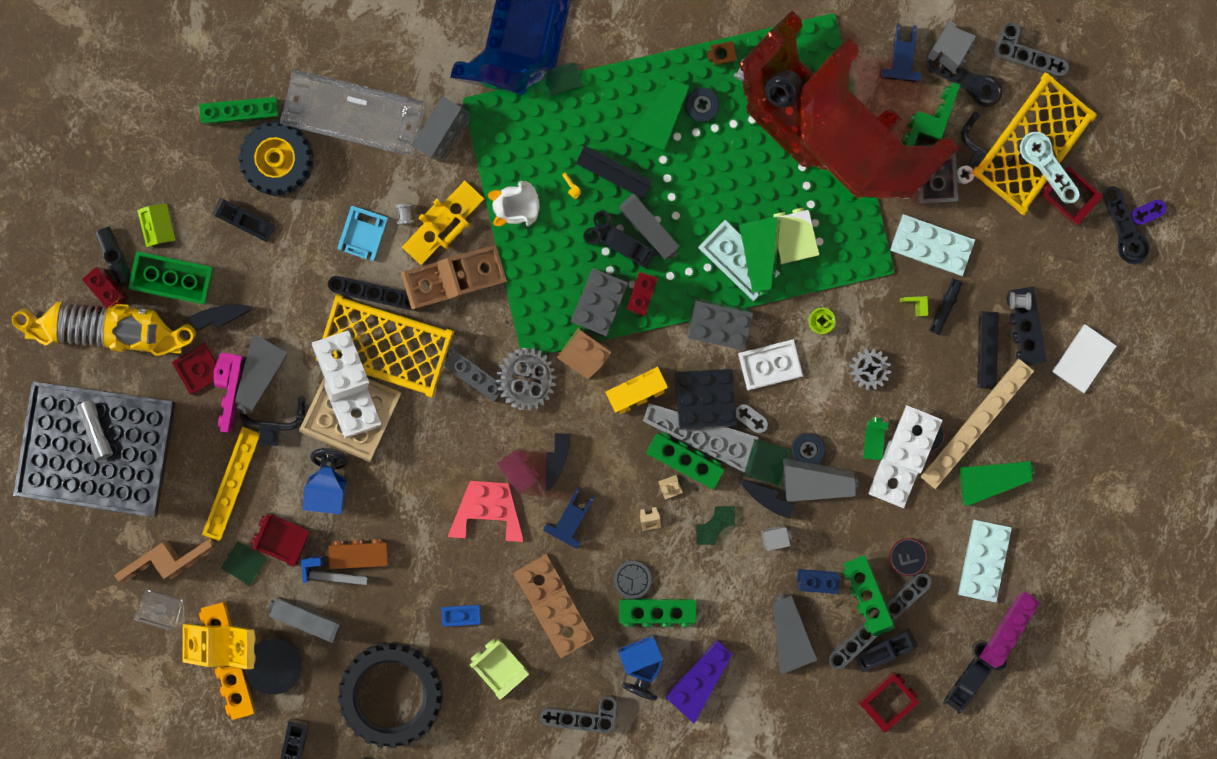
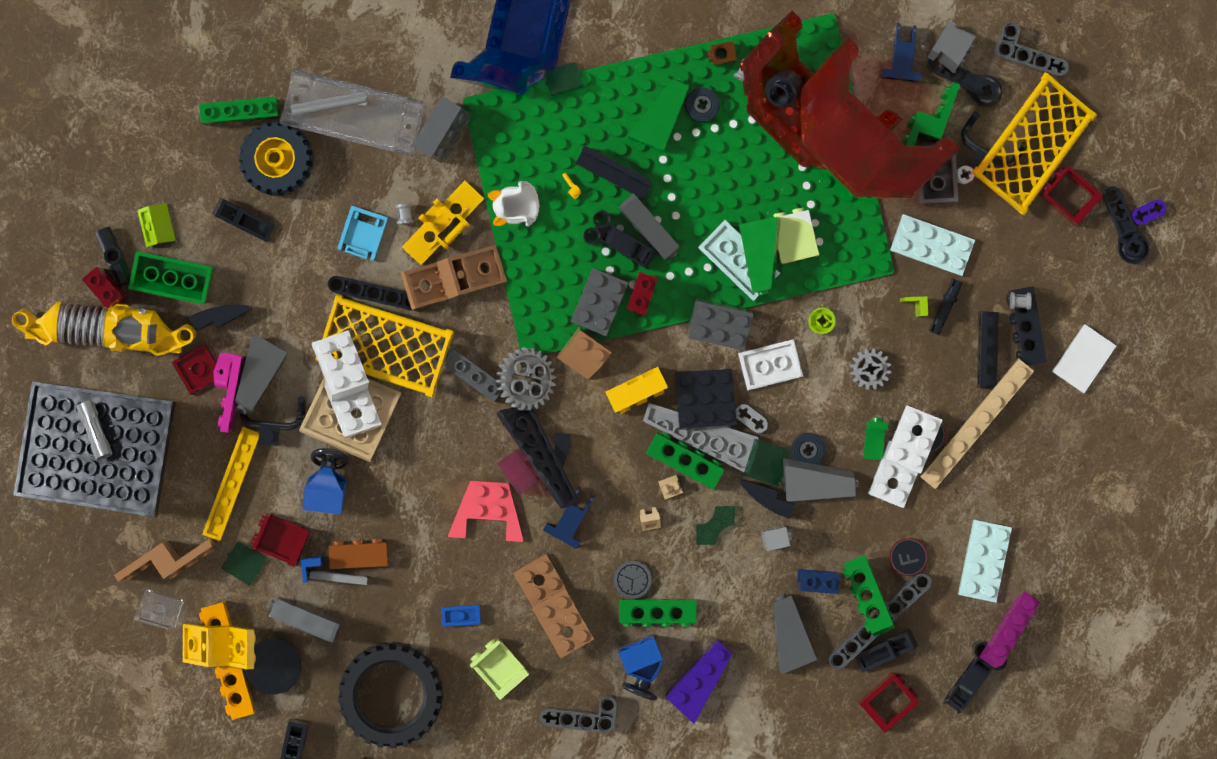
green slope [959,461,1035,506] -> none
light aqua beam [1020,132,1079,203] -> none
none -> light grey axle [291,92,368,116]
none -> black wing [497,407,579,509]

